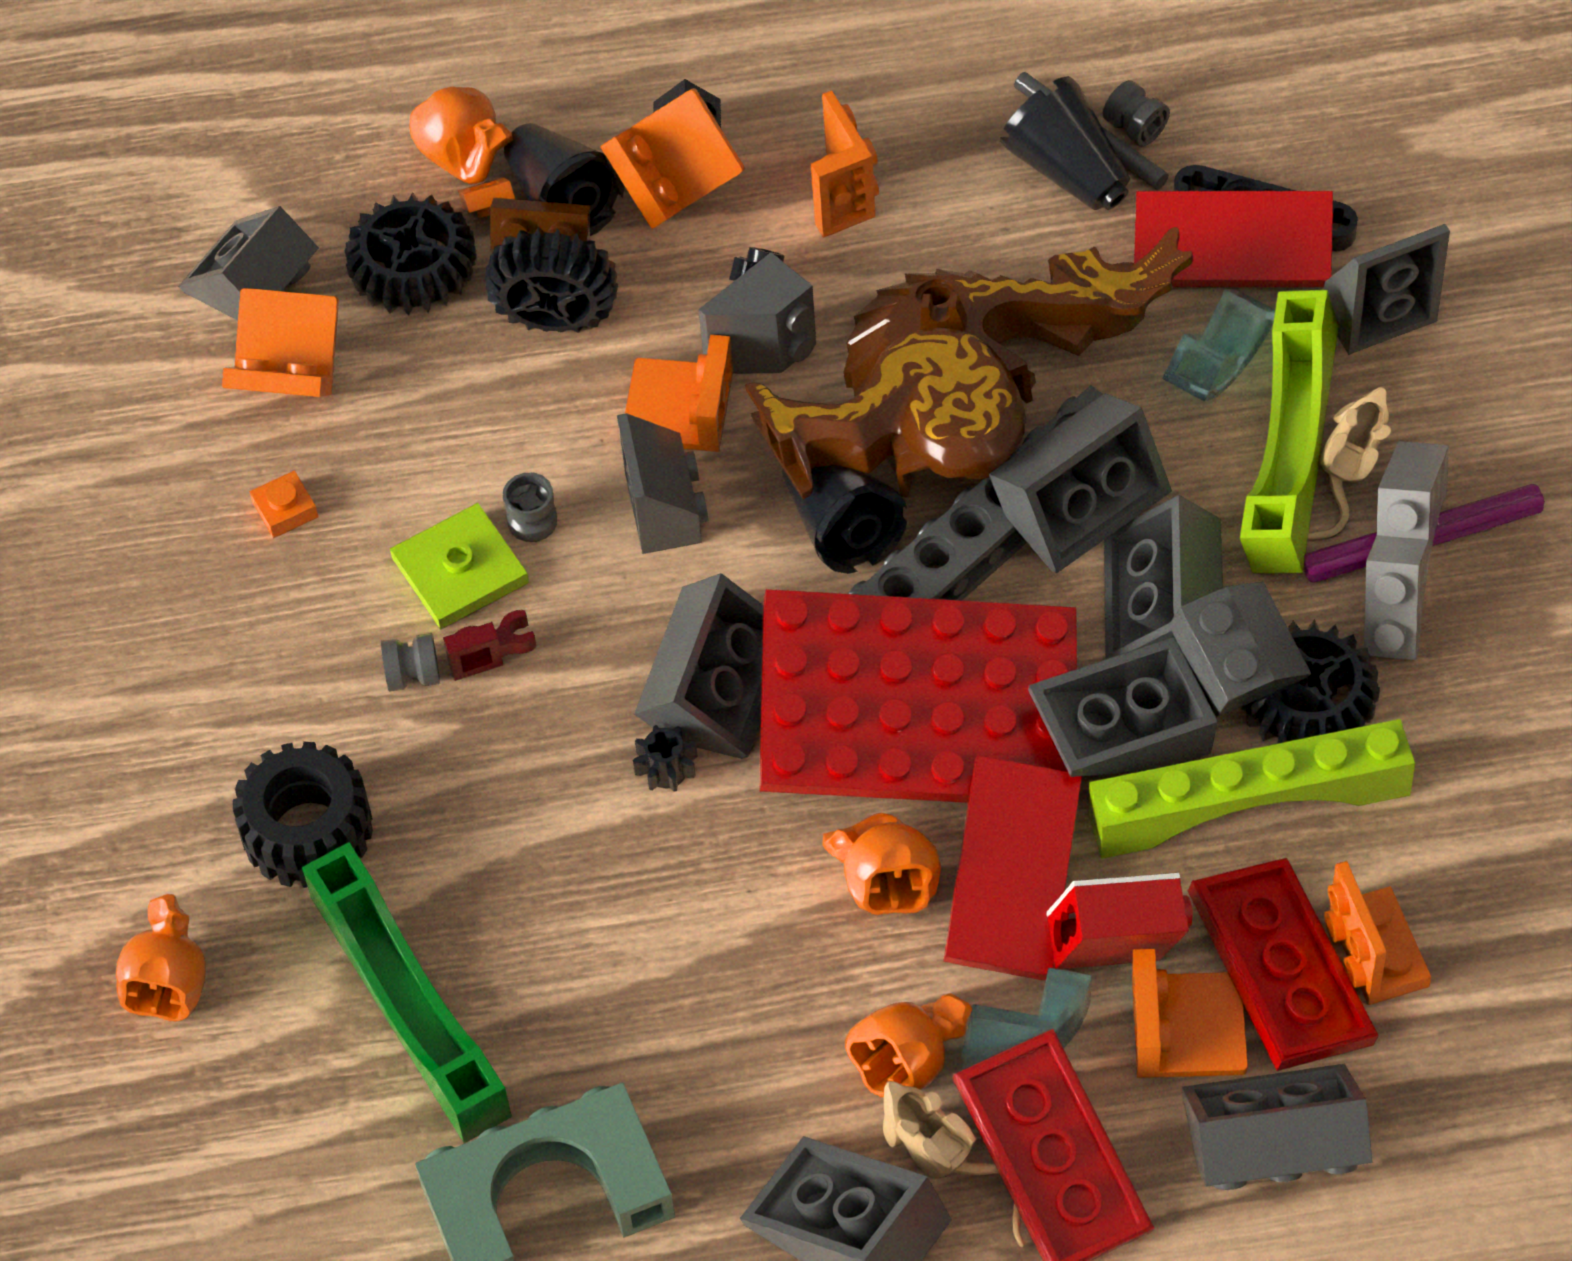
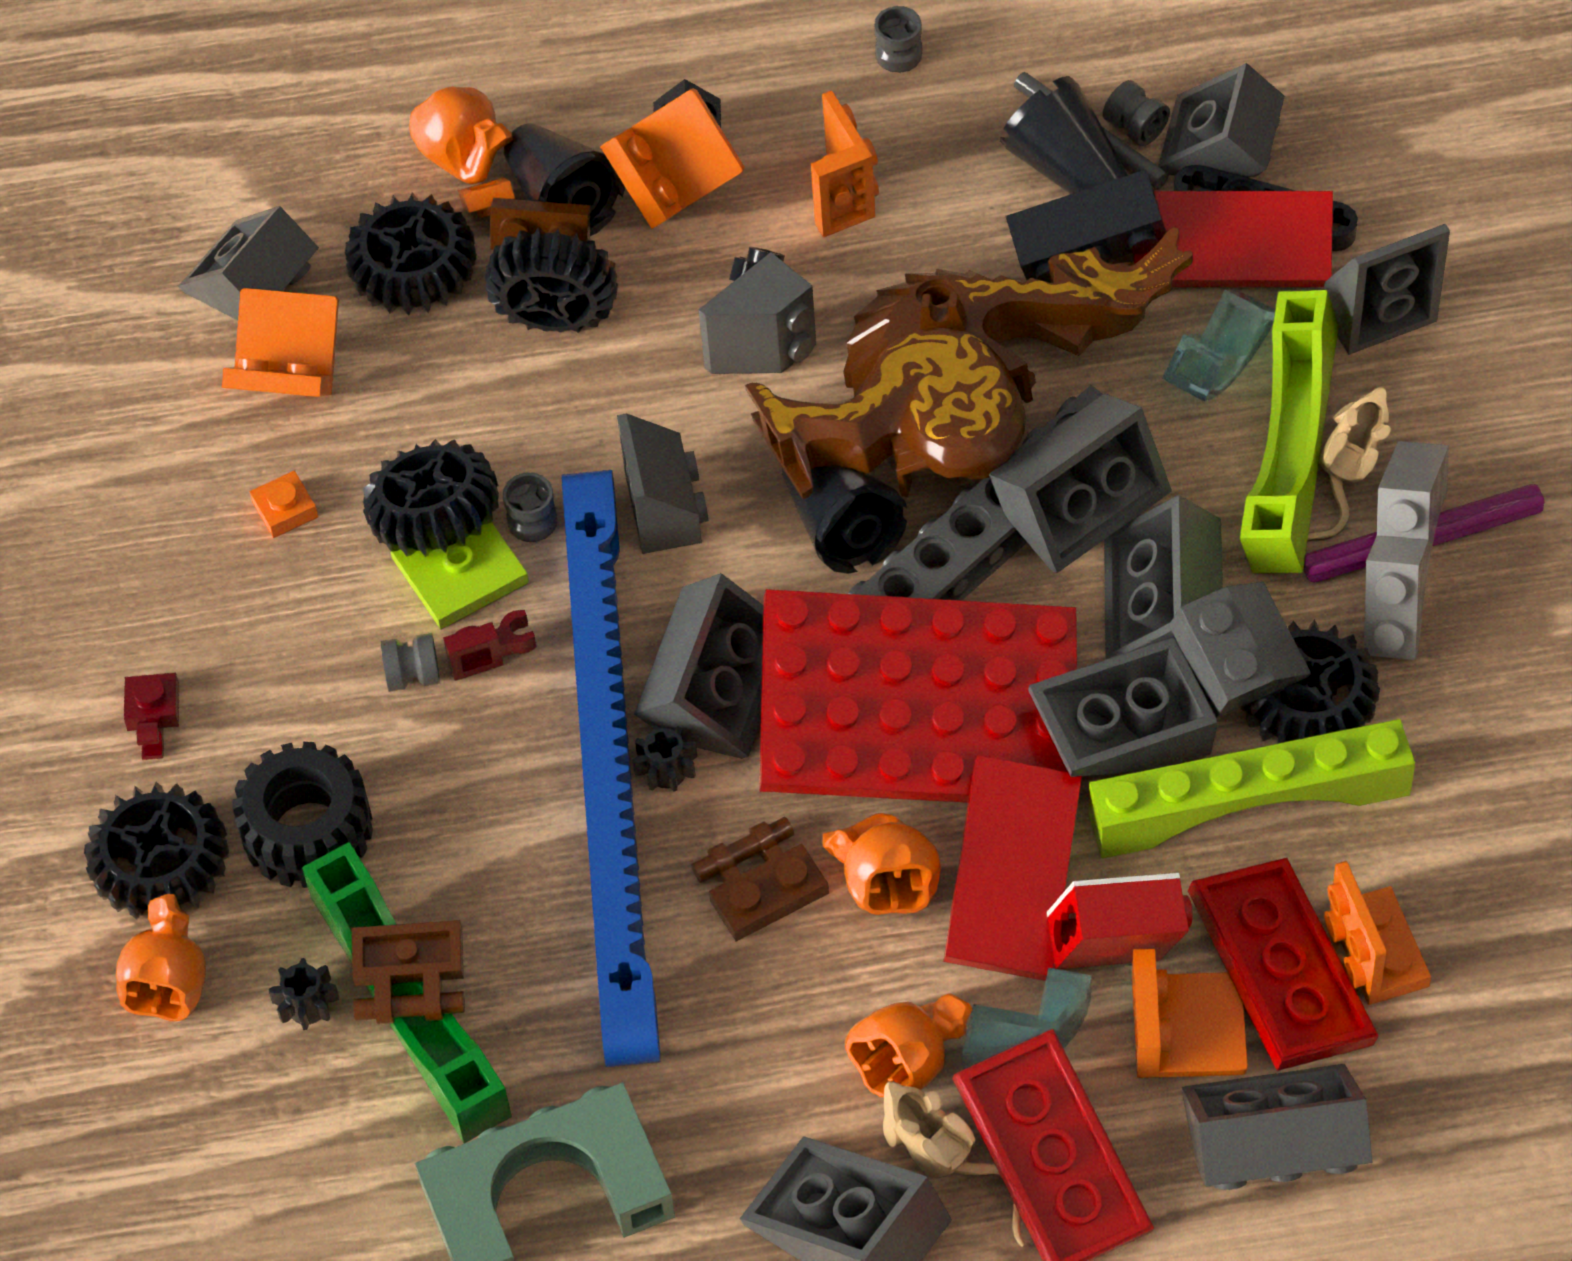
orange bracket [625,335,733,452] -> none
none -> black gear [84,782,229,920]
none -> dark red plate [124,672,179,760]
none -> black gear [269,958,339,1030]
none -> reddish brown plate [352,920,465,1025]
none -> black gear [363,439,499,557]
none -> blue gear [562,470,661,1067]
none -> reddish brown plate [691,817,829,942]
none -> dark grey wheel [874,6,922,73]
none -> black brick [1006,169,1167,283]
none -> dark grey slope [1158,63,1285,178]

